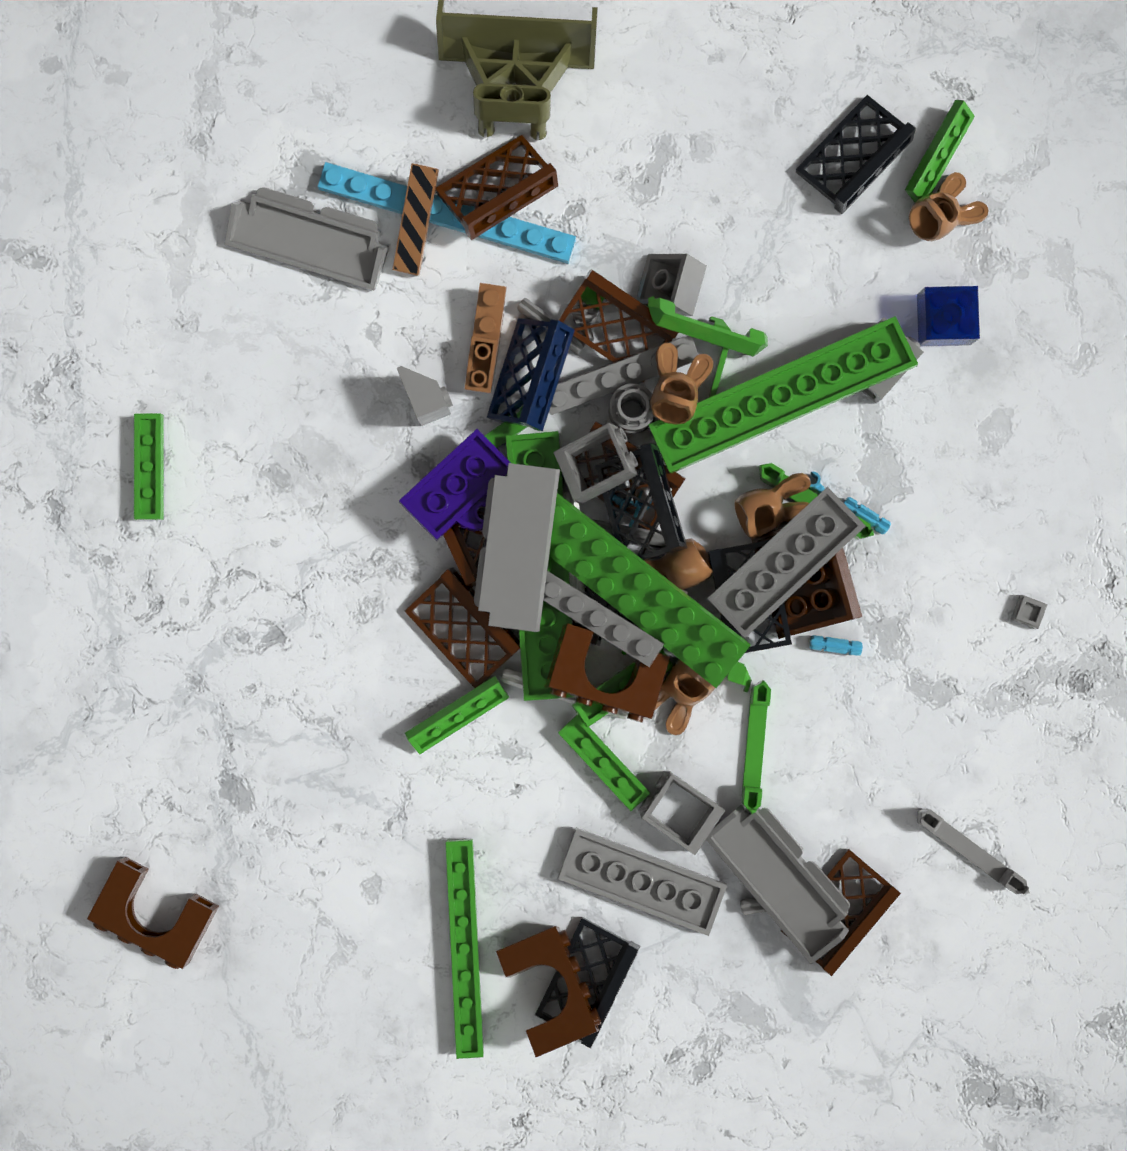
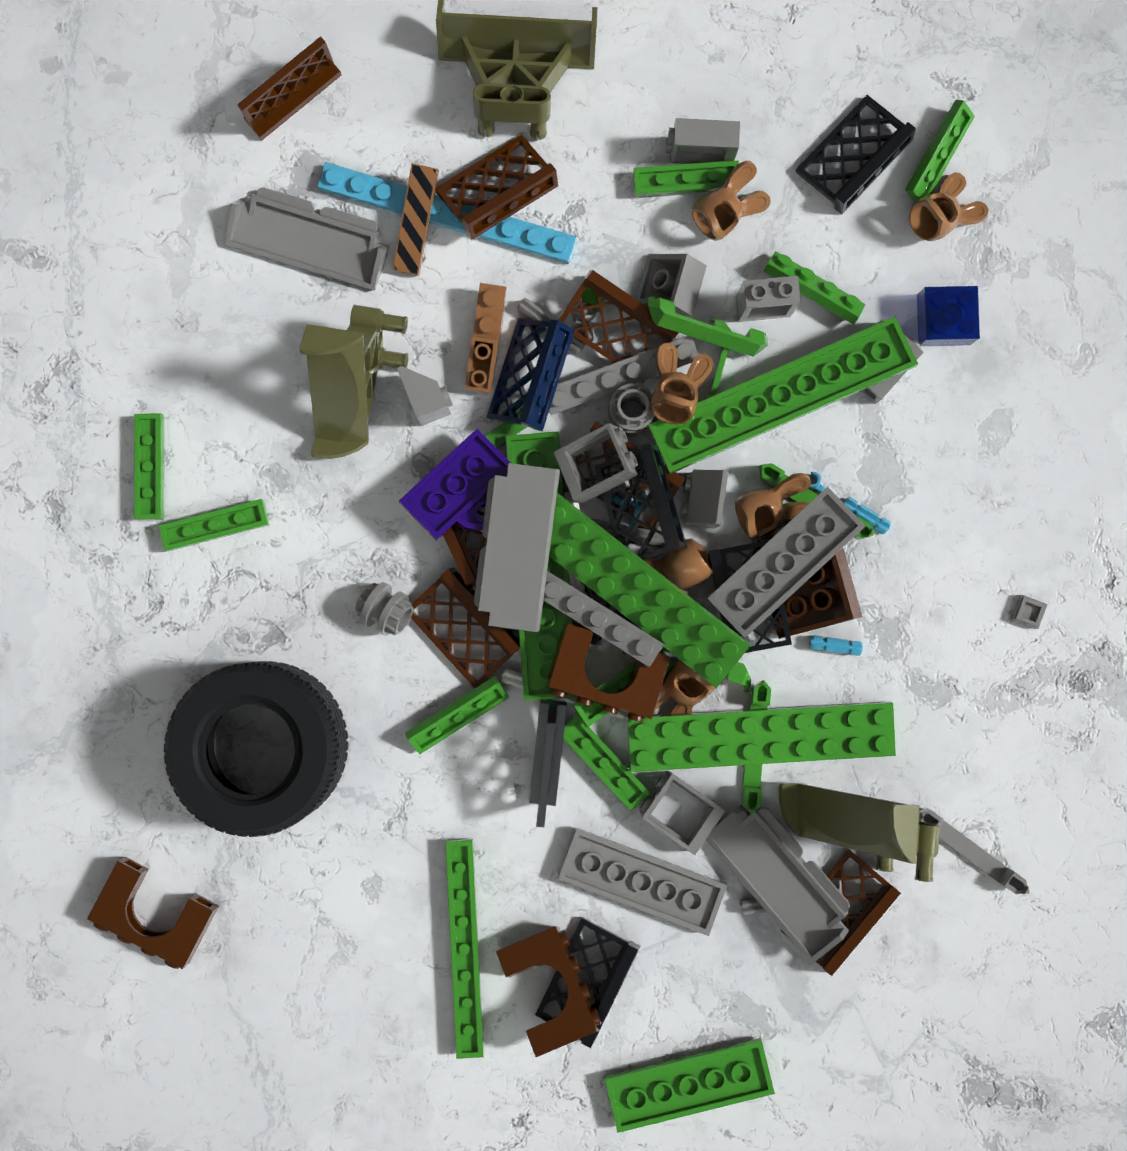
none -> bright green plate [158,499,270,552]
none -> black tyre [164,661,348,837]
none -> reddish brown fence [237,36,342,140]
none -> olive piece [300,305,409,459]
none -> light grey piece [355,582,413,636]
none -> black fence [529,699,567,827]
none -> bright green plate [604,1038,775,1133]
none -> bright green plate [627,702,896,772]
none -> bright green plate [633,160,739,197]
none -> light grey window [666,118,740,164]
none -> light grey slope [681,469,728,529]
none -> medium nougat piece [692,161,771,241]
none -> light grey window [736,276,801,322]
none -> bright green plate [763,251,866,325]
none -> olive piece [779,783,940,882]

